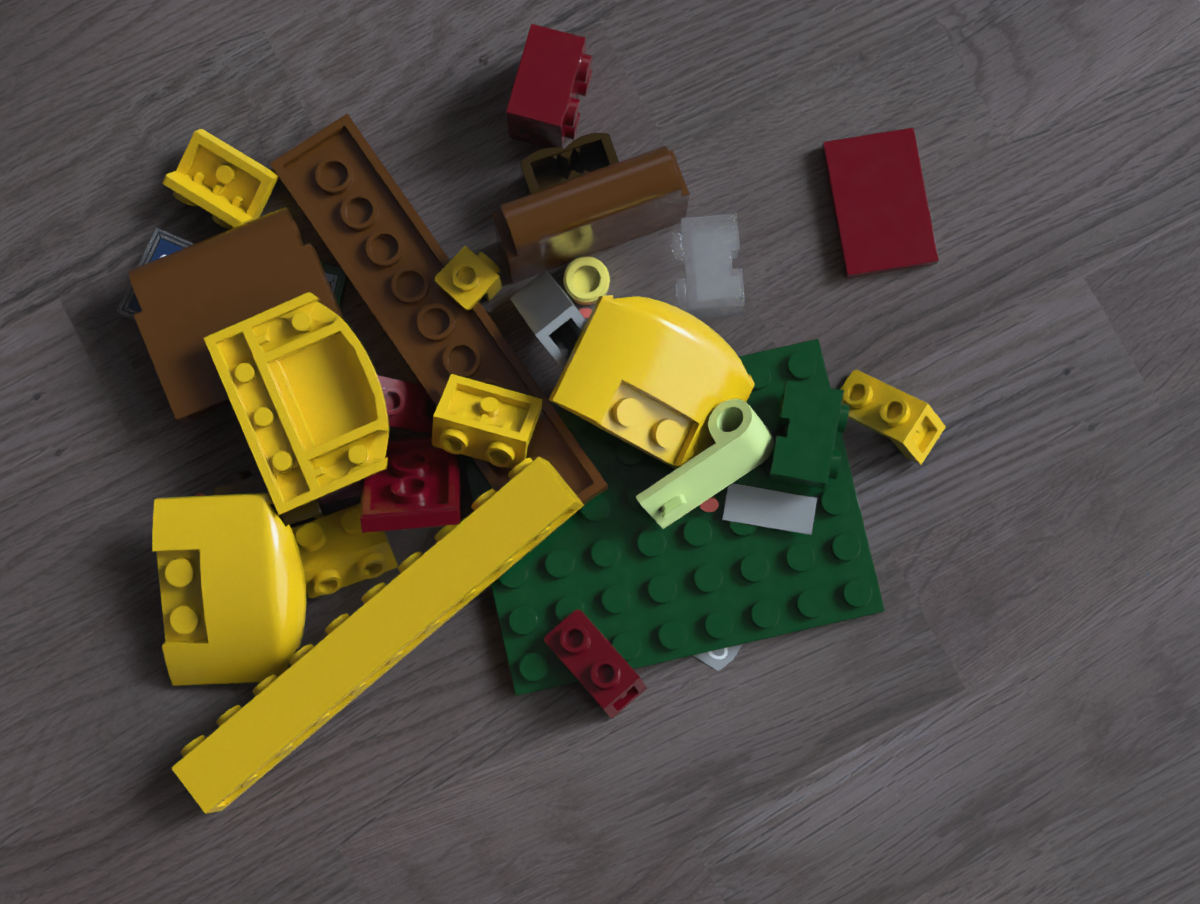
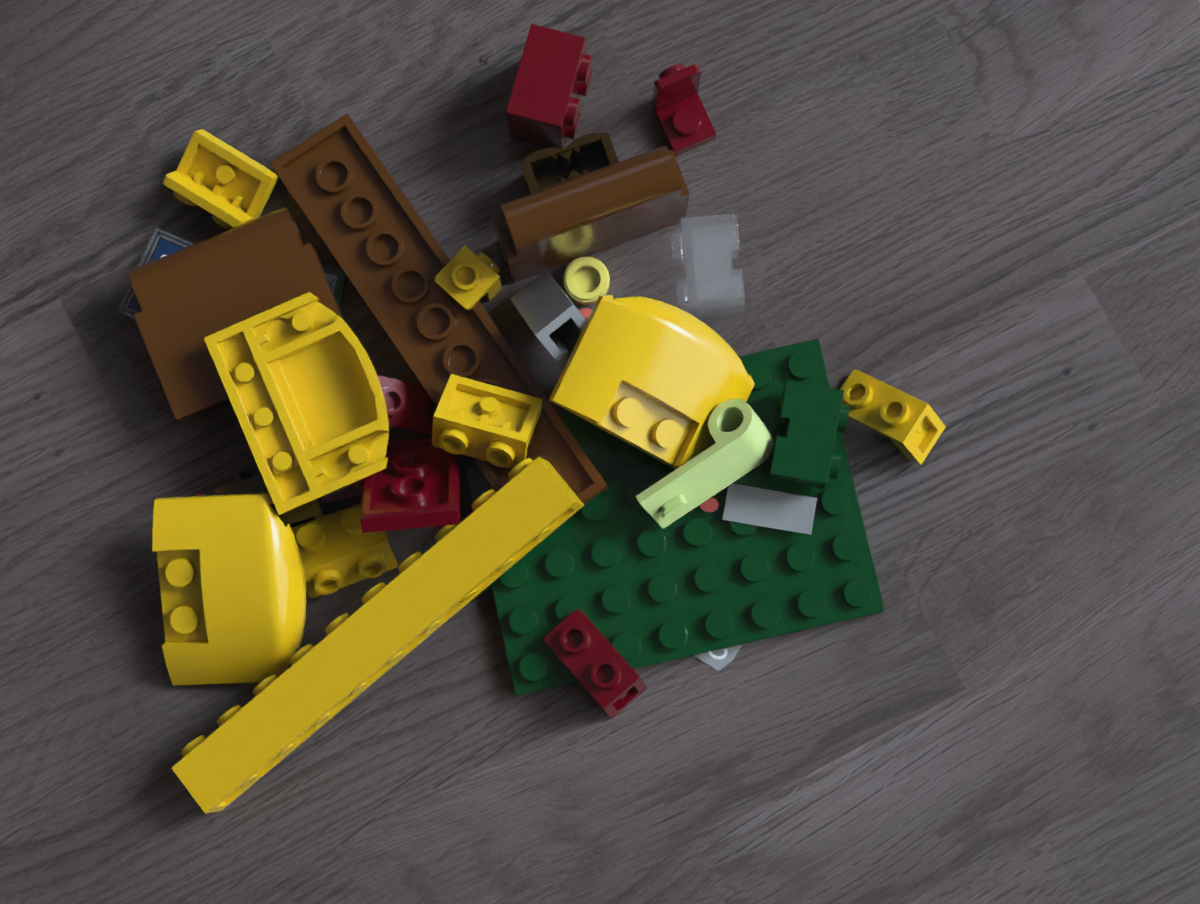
dark red tile [822,127,939,279] -> none
none -> dark red bracket [652,64,717,156]

